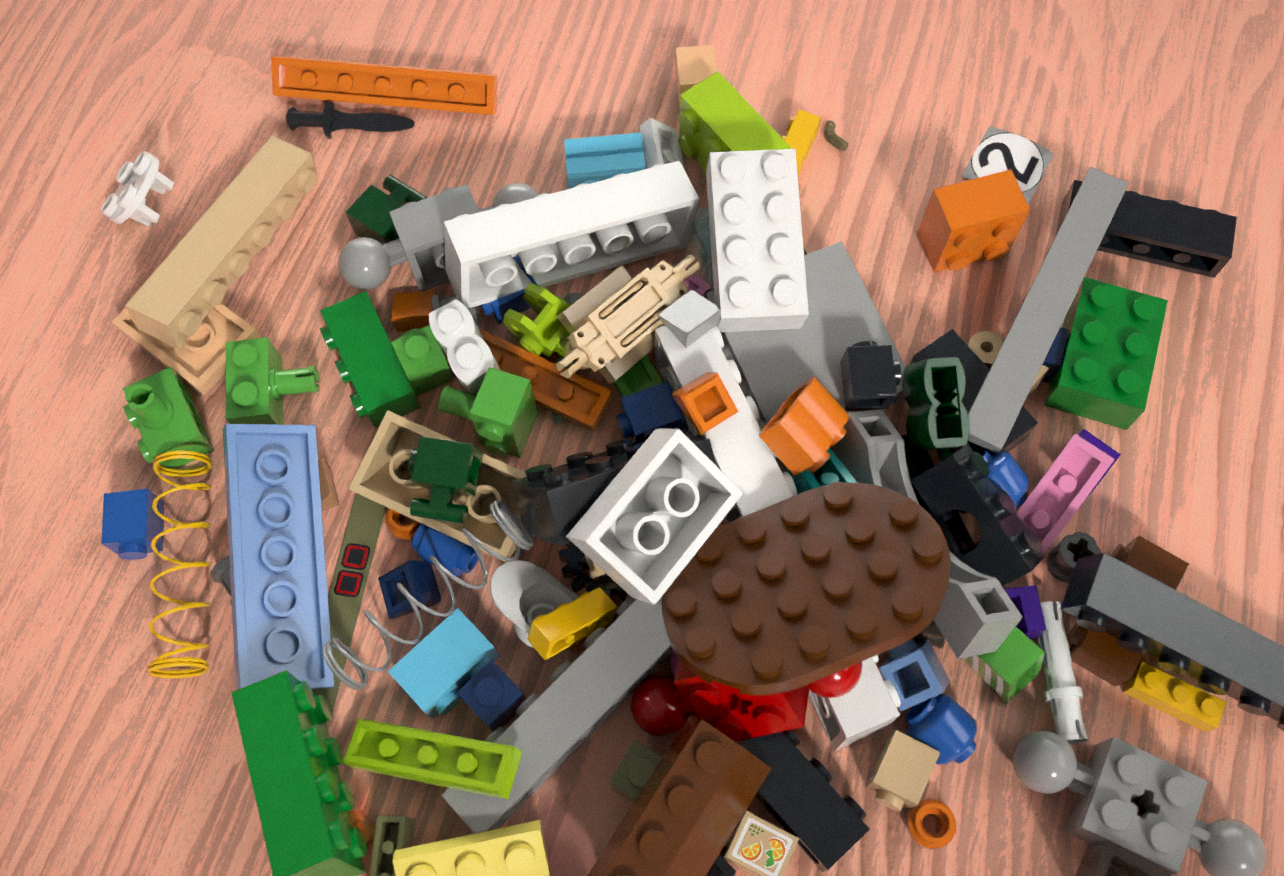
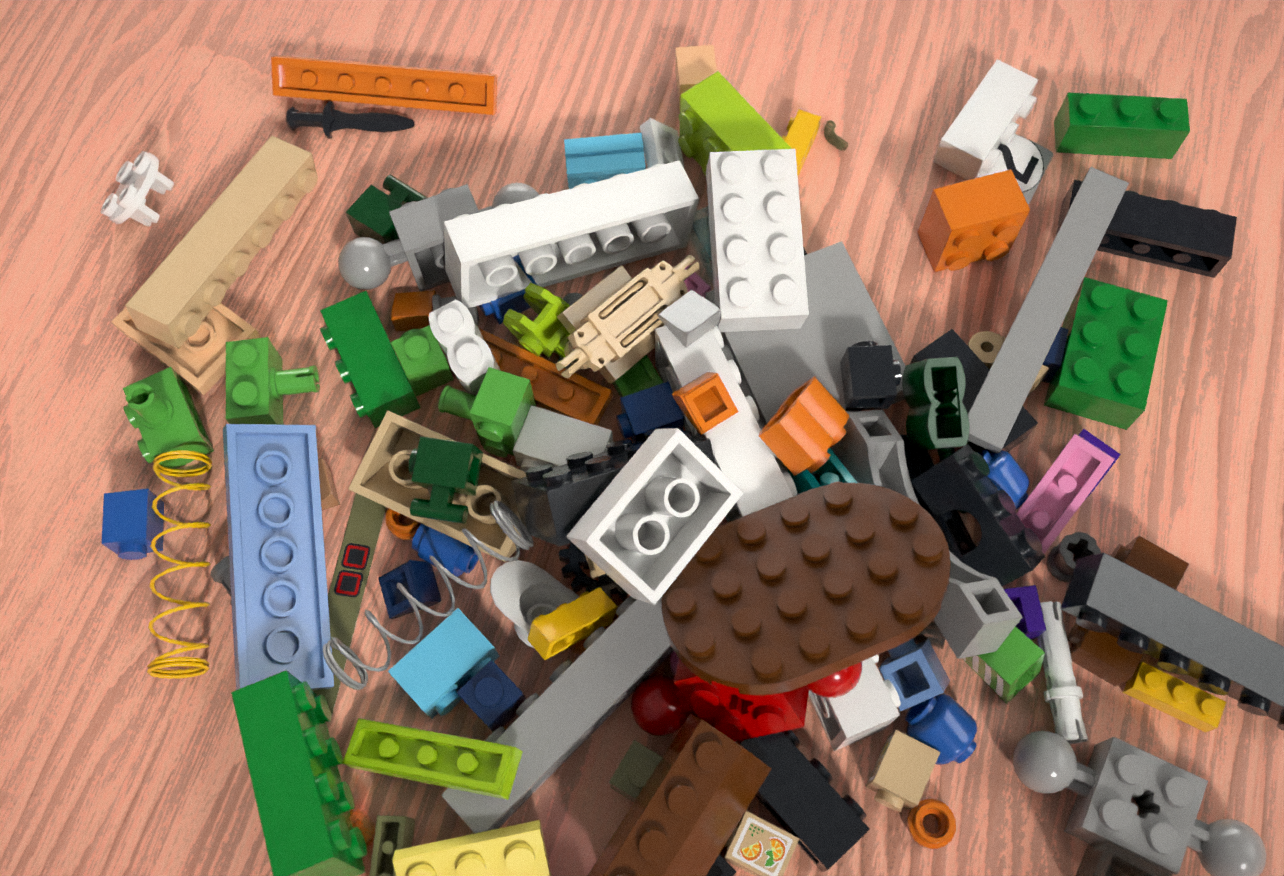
none -> white brick [513,405,613,472]
none -> white brick [933,59,1038,180]
none -> green brick [1054,92,1190,159]

